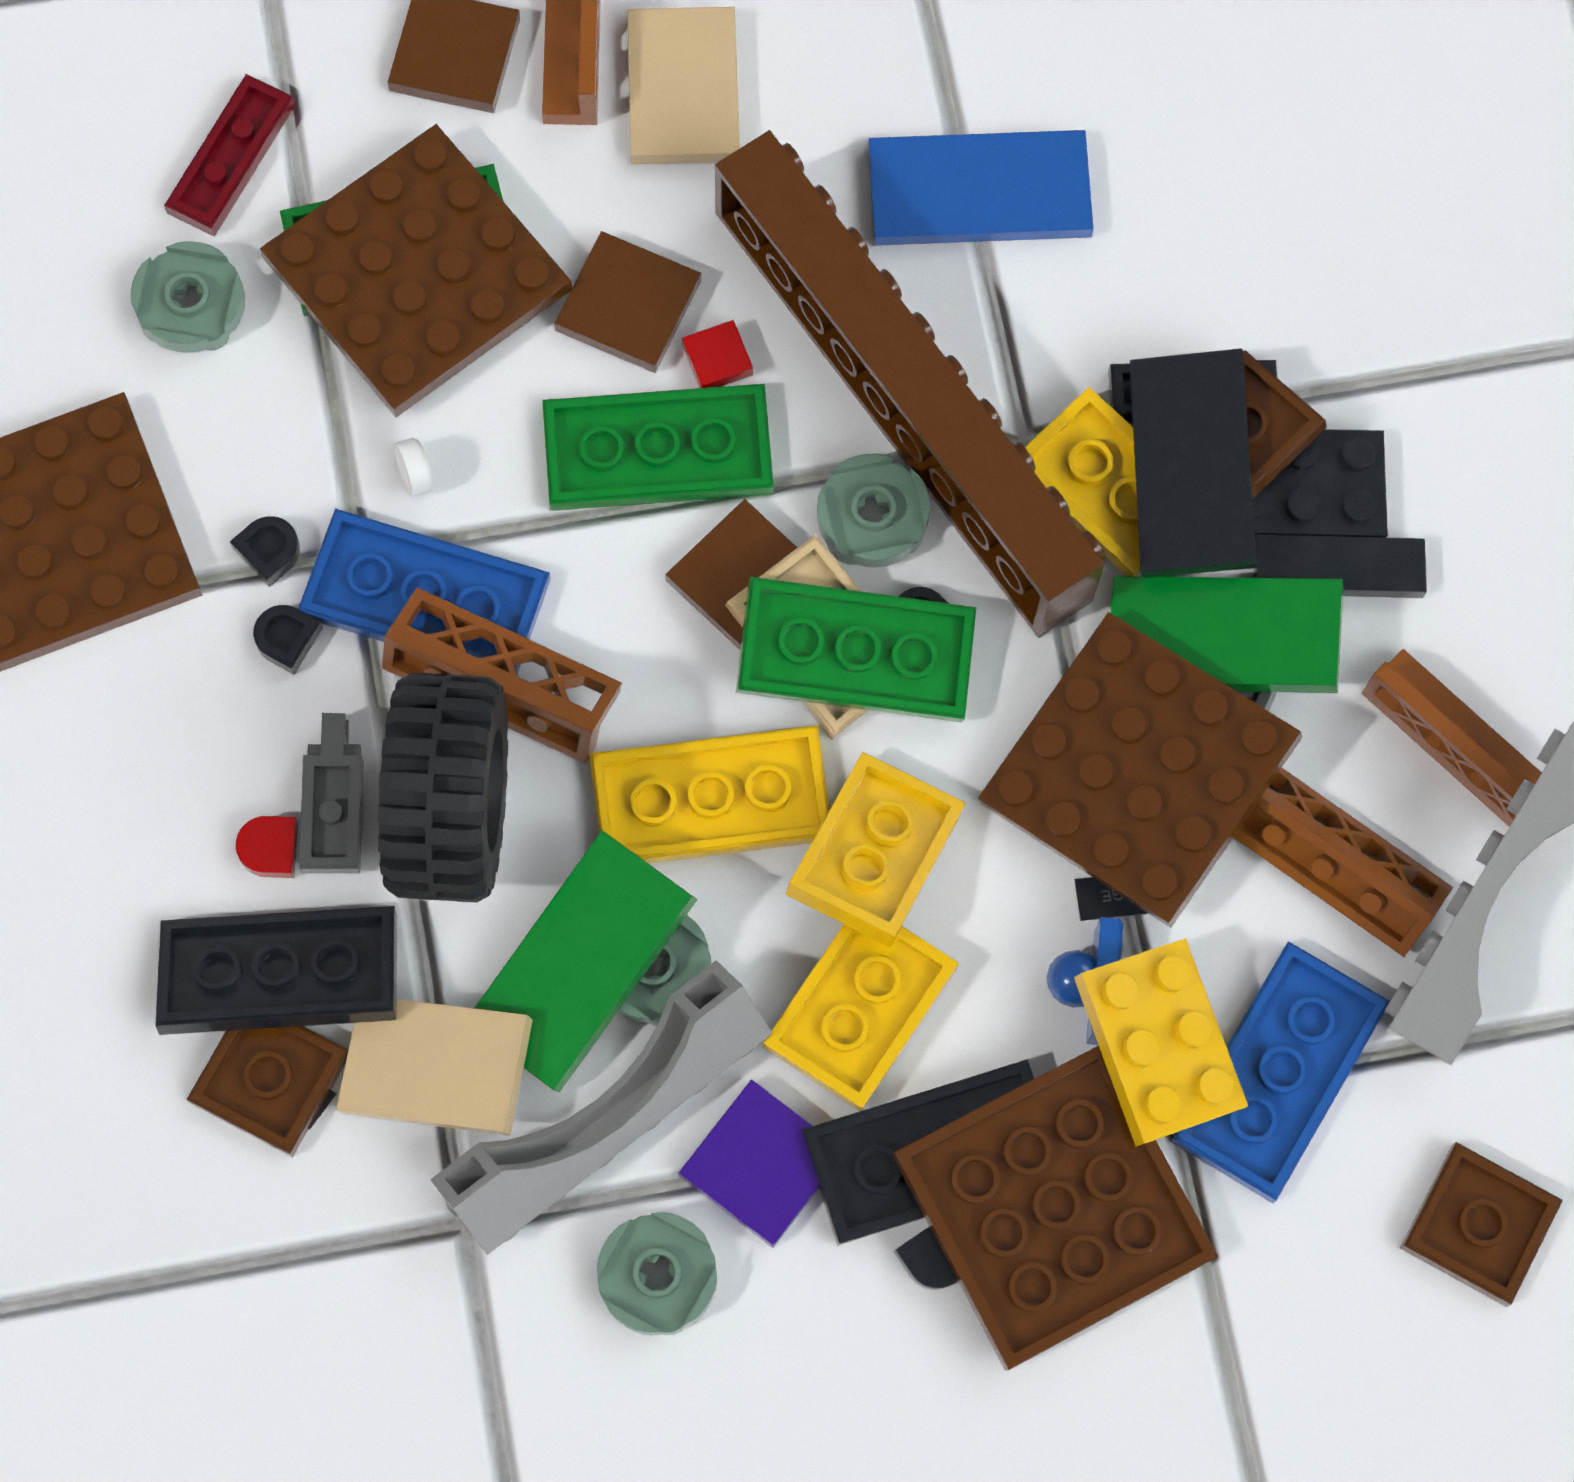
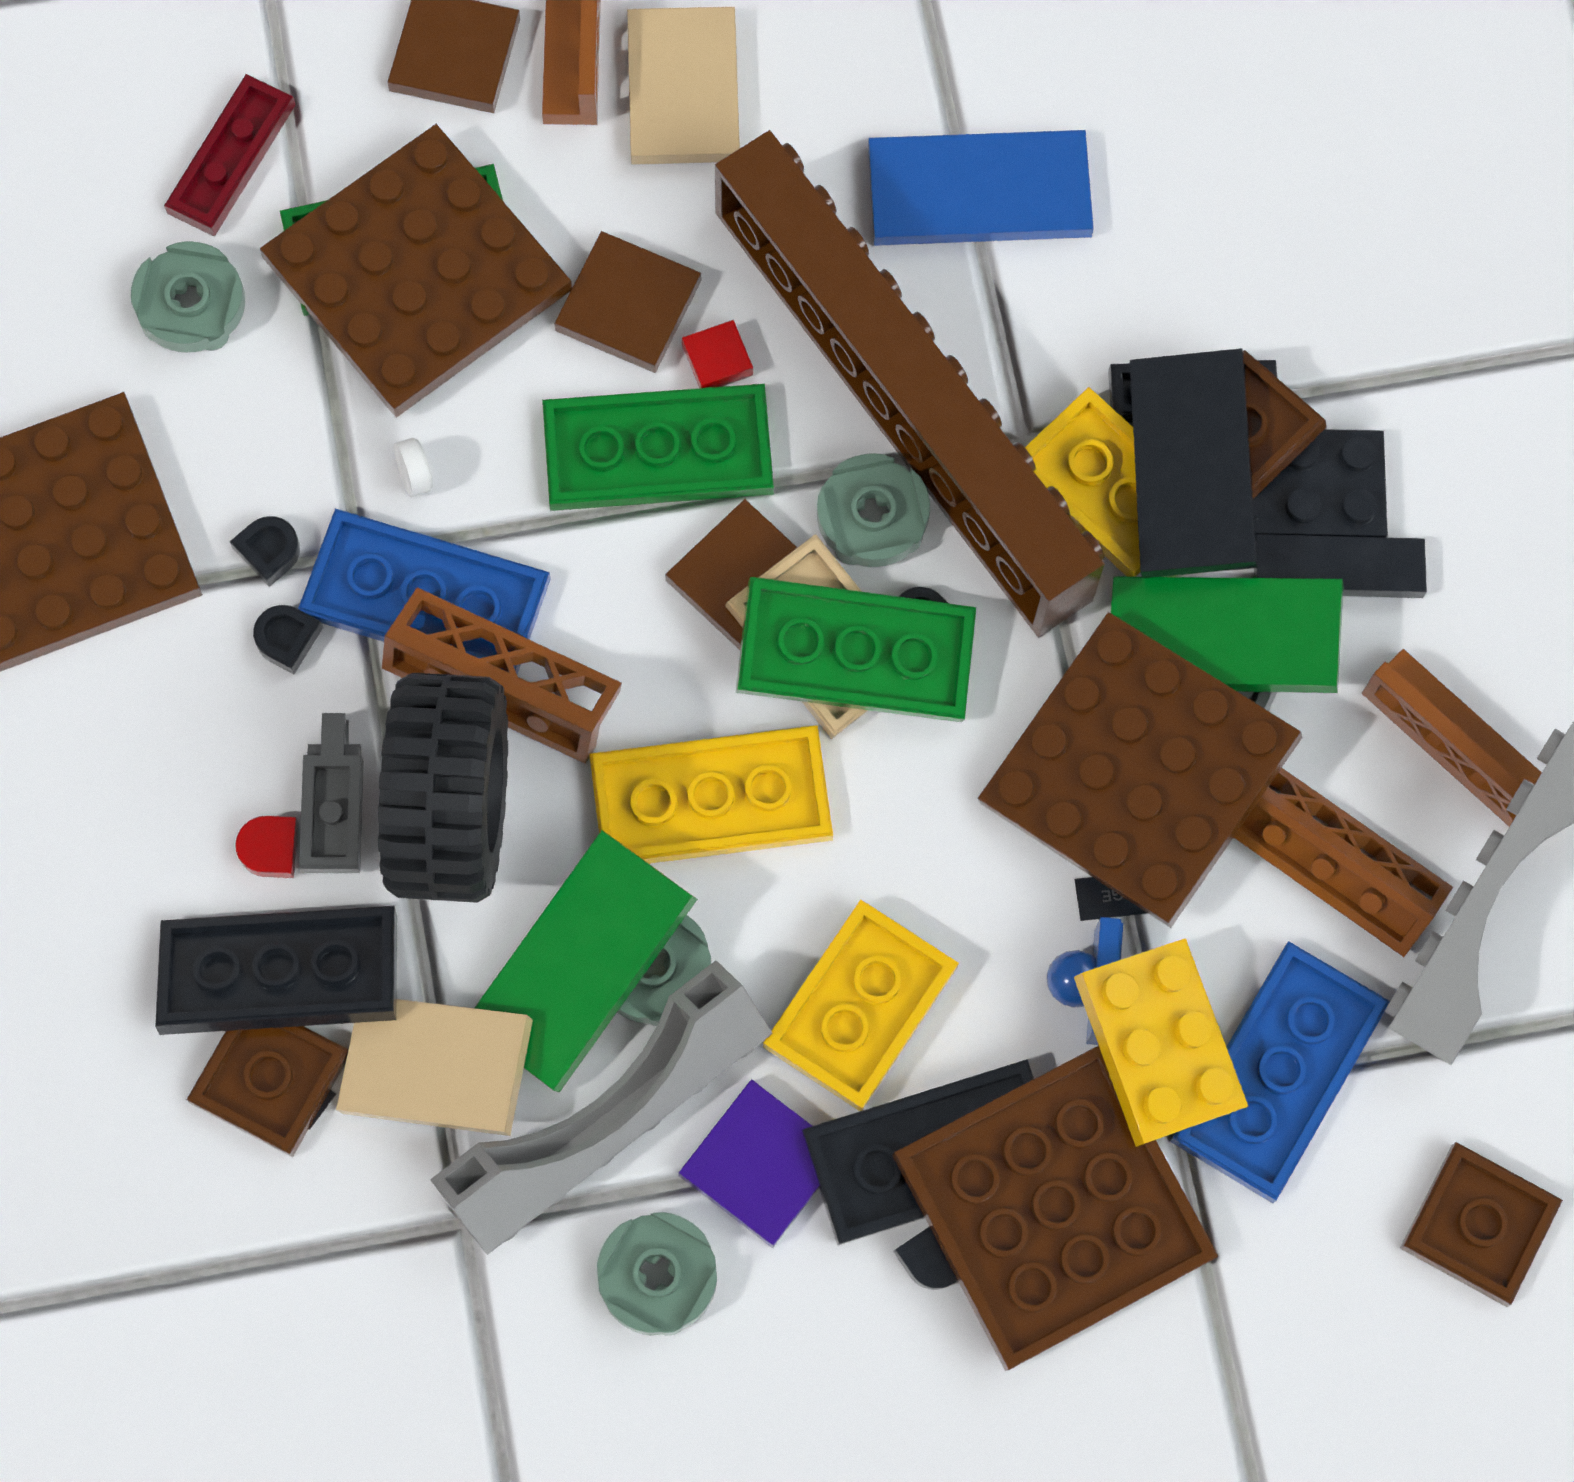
yellow plate [785,752,966,947] -> none

